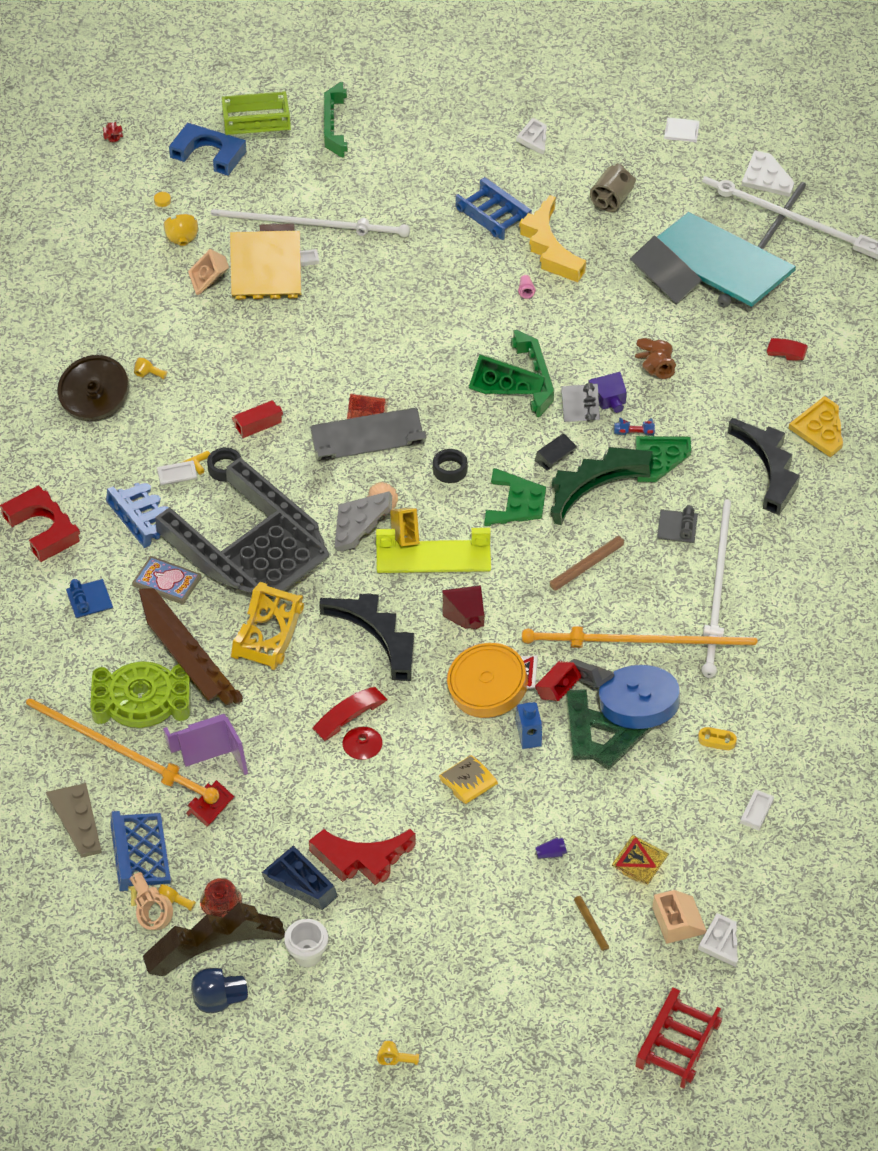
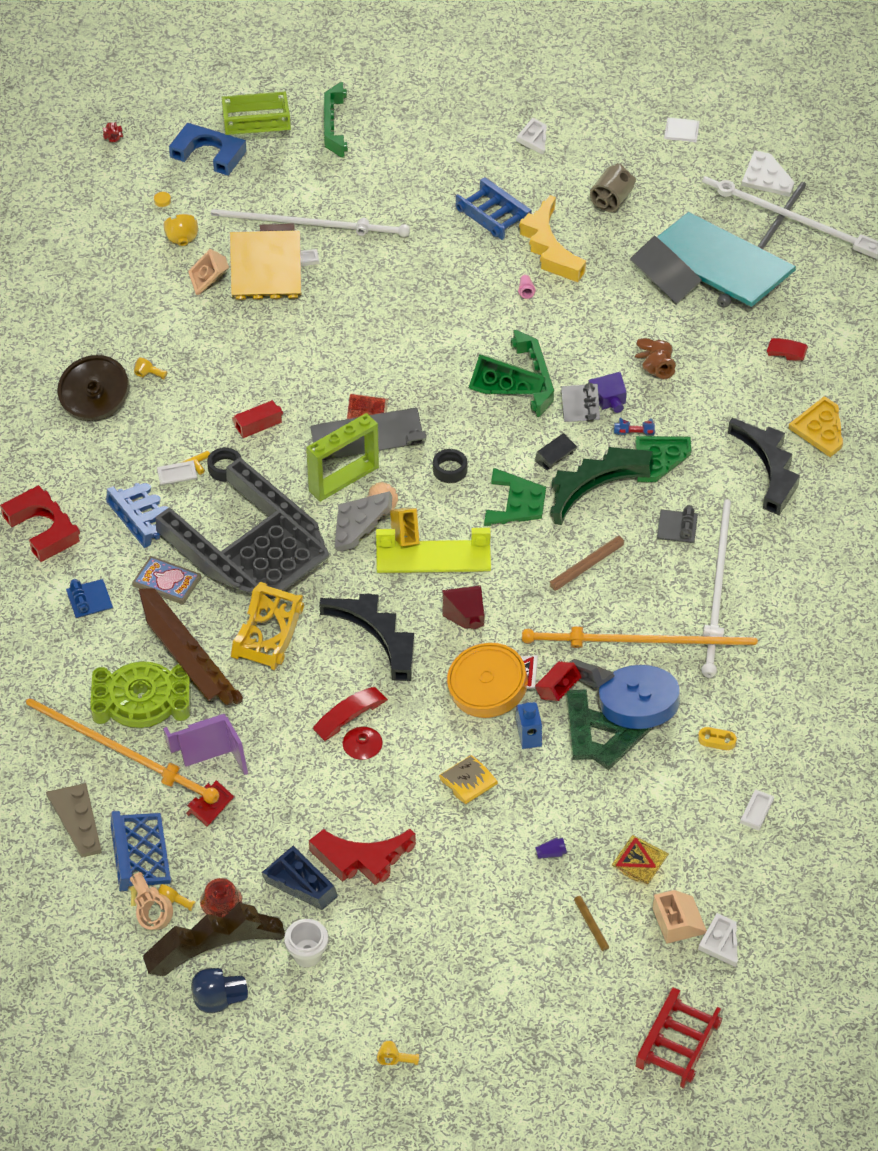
none -> lime window [306,413,379,502]

